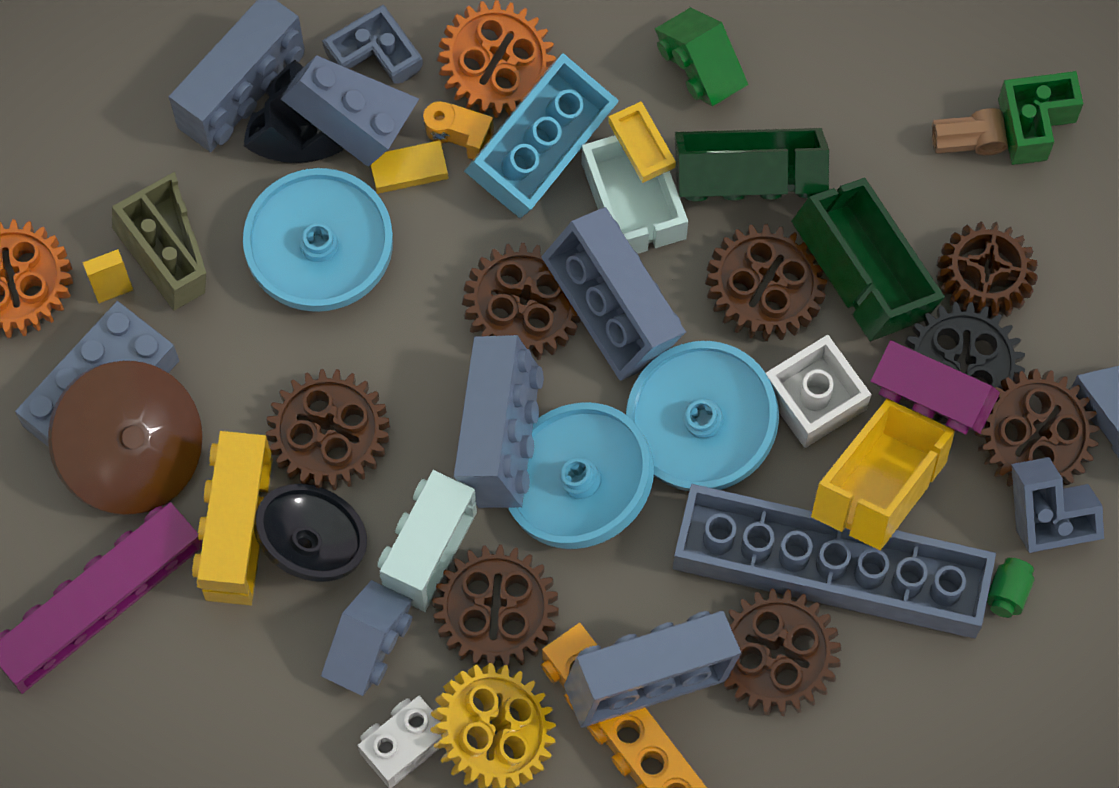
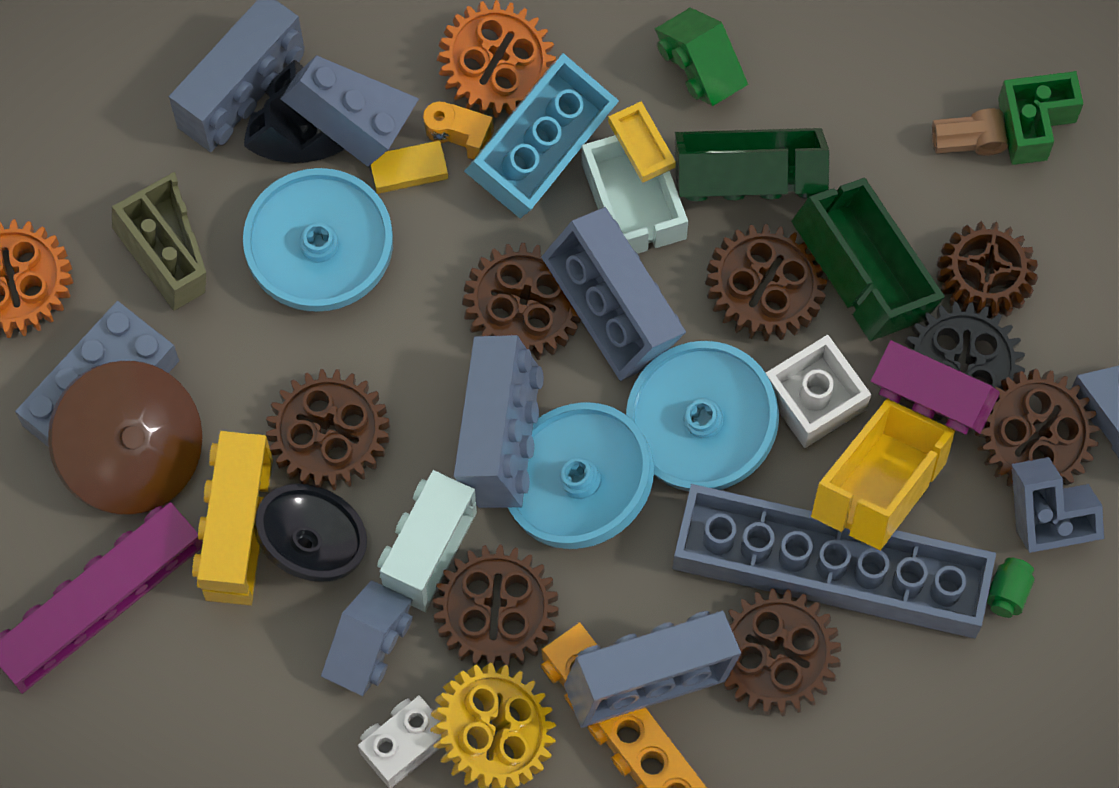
yellow tile [82,249,133,303] -> none
sand blue brick [322,4,423,84] -> none

